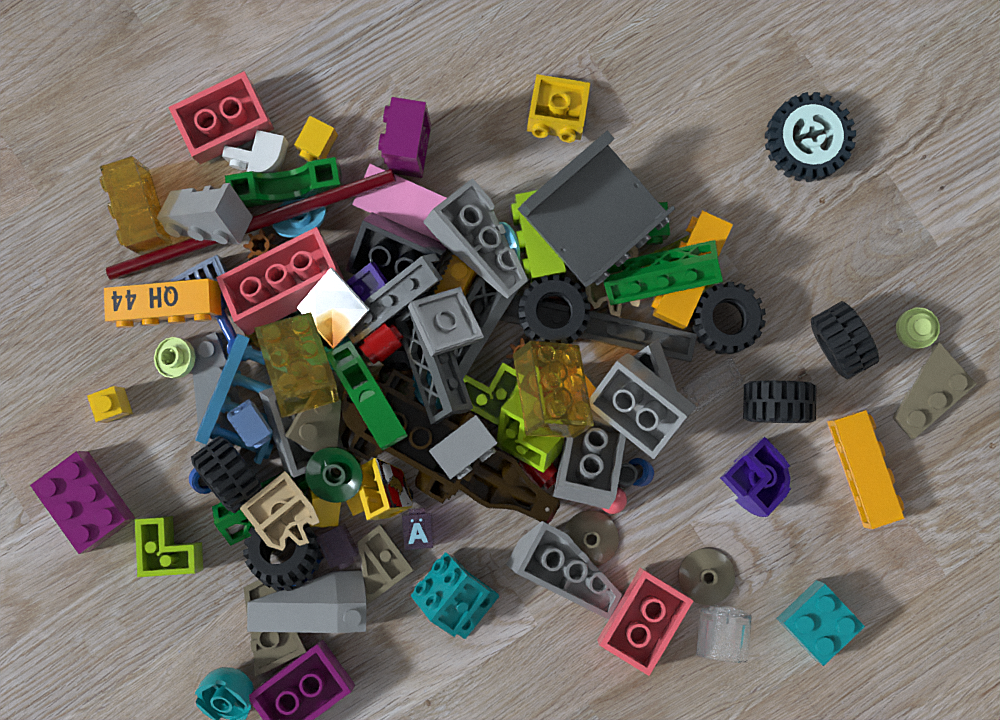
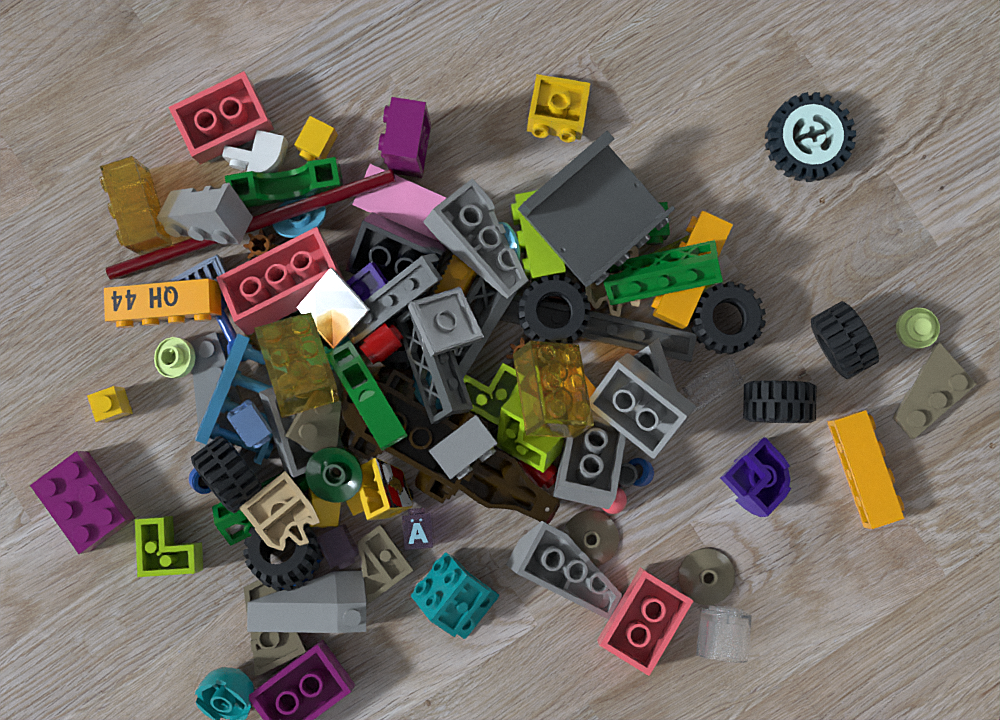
teal brick [776,580,865,666] -> none

